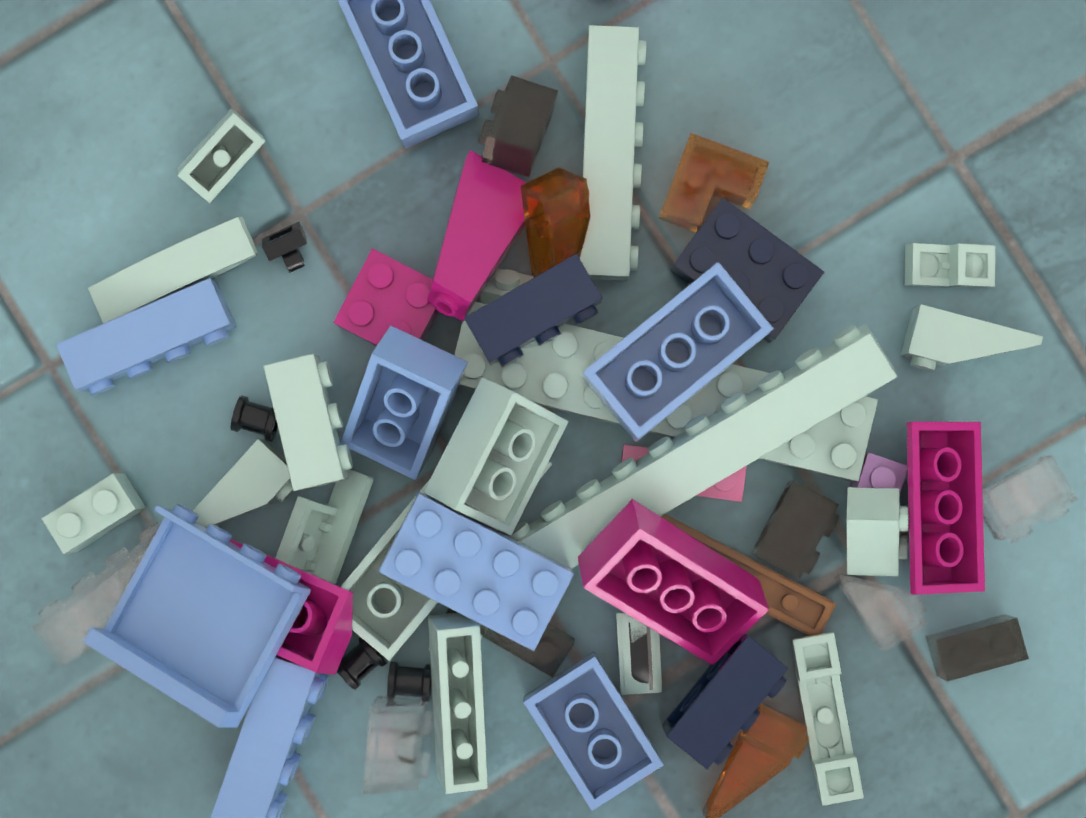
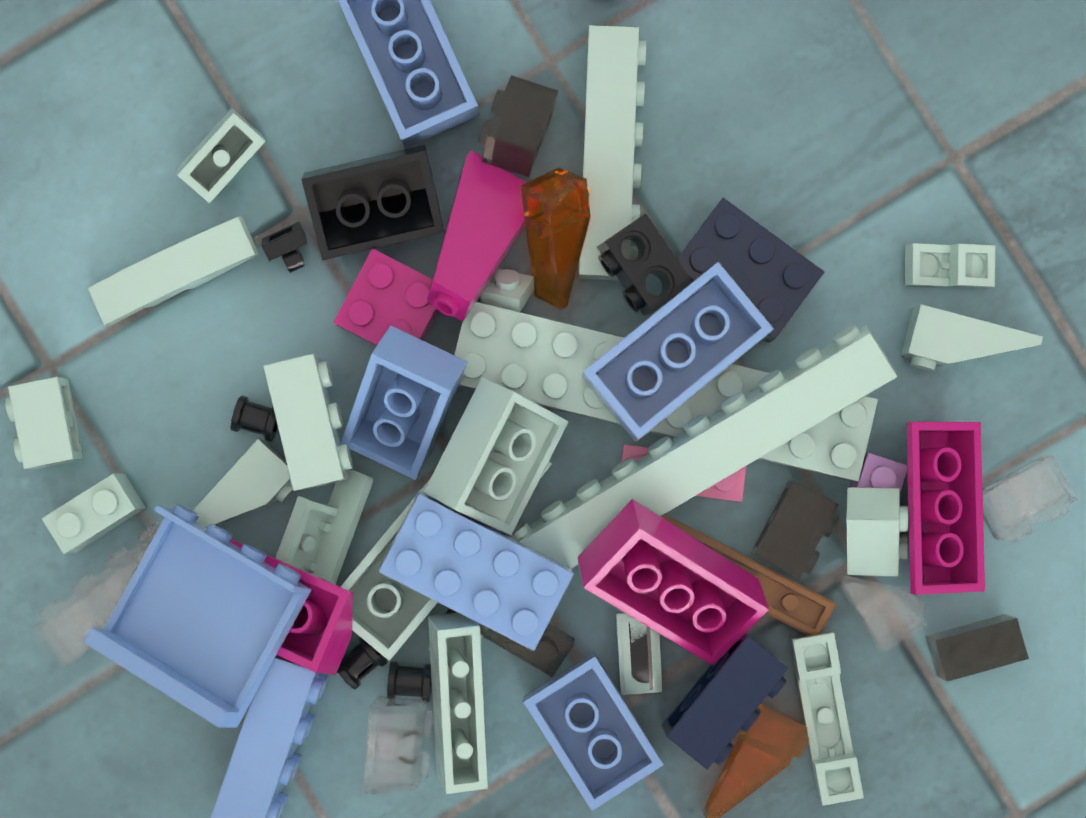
light blue brick [56,278,237,396] -> none
dark blue brick [464,254,602,367] -> none
clear orange brick [658,133,770,233] -> none
none -> light aqua brick [5,377,84,469]
none -> black slope [301,145,445,261]
none -> black brick [597,213,693,316]

